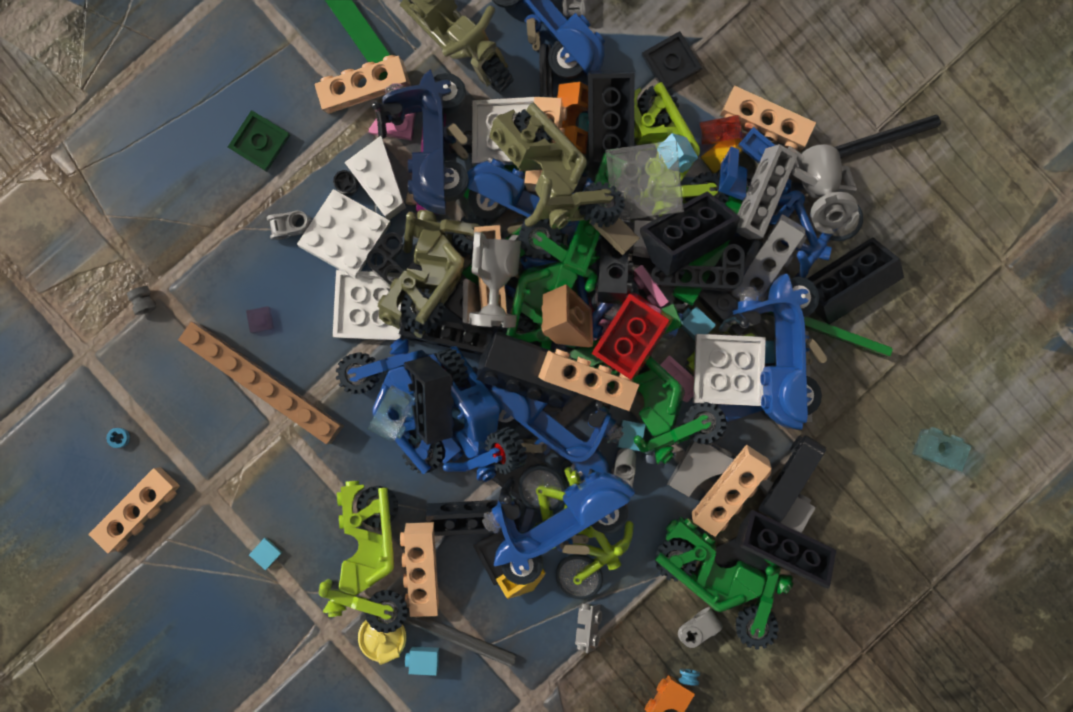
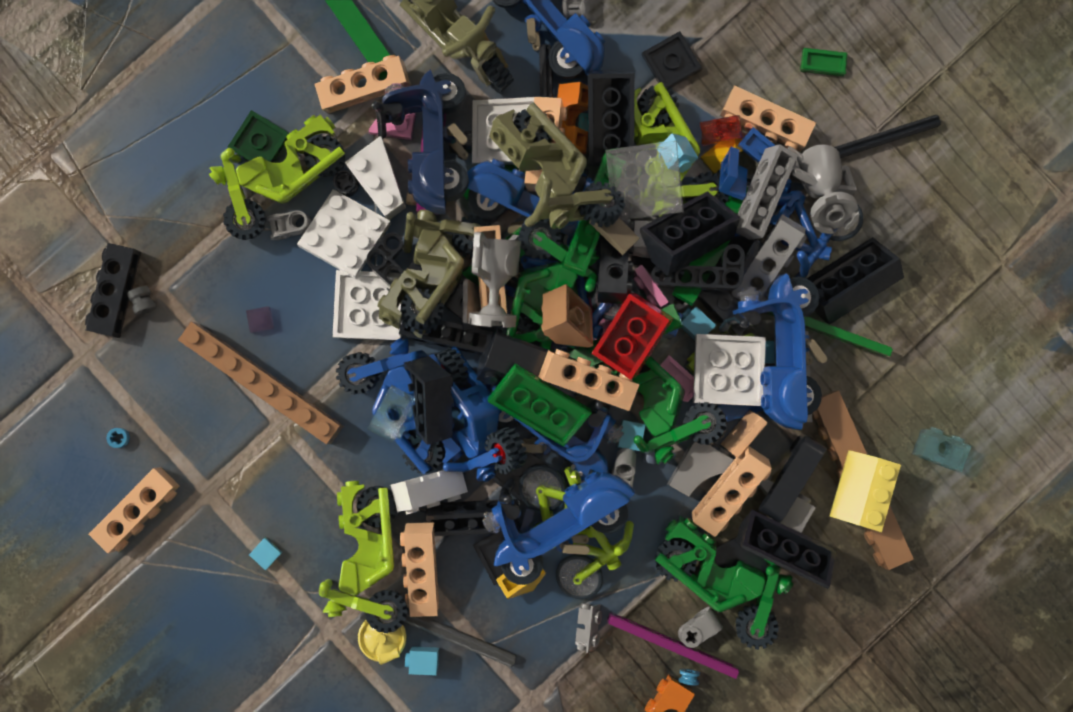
none -> black brick [85,243,141,338]
none -> lime piece [209,115,345,240]
none -> white wedge [390,470,468,514]
none -> green tile [488,364,592,447]
none -> magenta tile [607,612,739,679]
none -> light nougat tile [721,410,768,458]
none -> green tile [800,48,848,76]
none -> medium nougat brick [812,390,914,570]
none -> light yellow slope [829,450,901,532]

